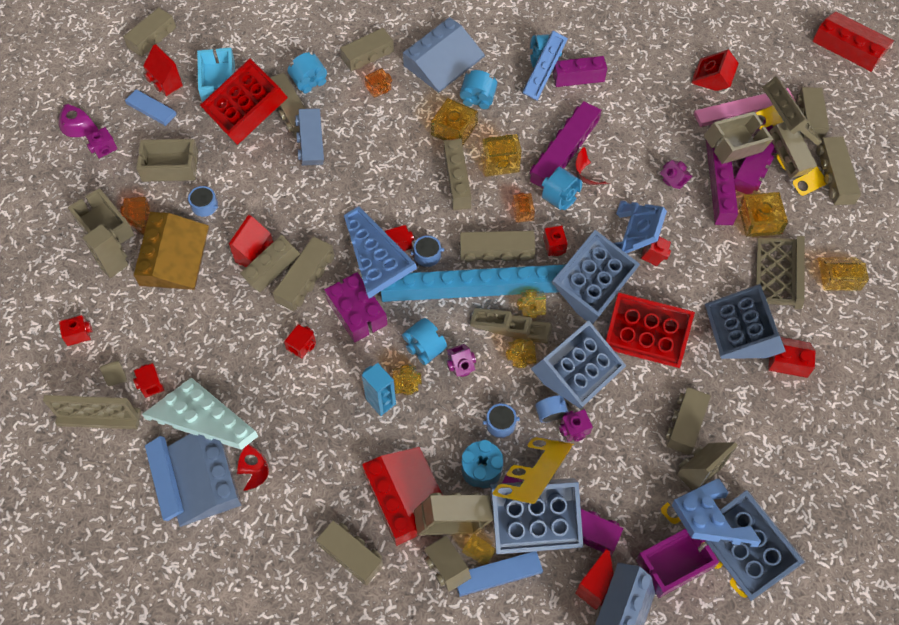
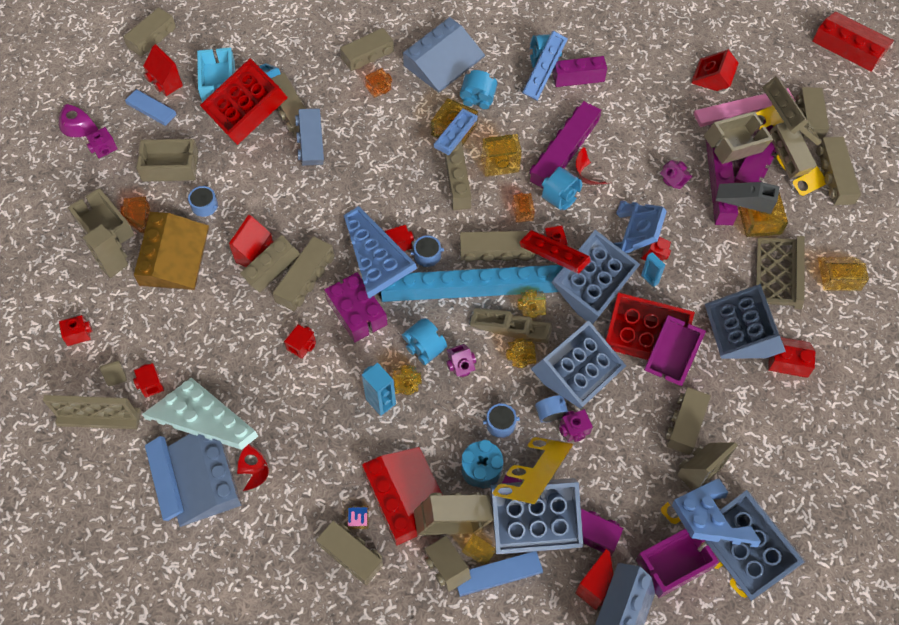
dark azure brick [287,52,327,94] -> none
none -> dark azure tile [259,63,281,78]
none -> tile [347,506,369,529]
none -> medium blue tile [434,108,478,155]
none -> red plate [520,230,591,274]
none -> dark azure tile [641,252,665,287]
none -> magenta piece [644,315,706,386]
none -> dark grey slope [716,182,780,214]

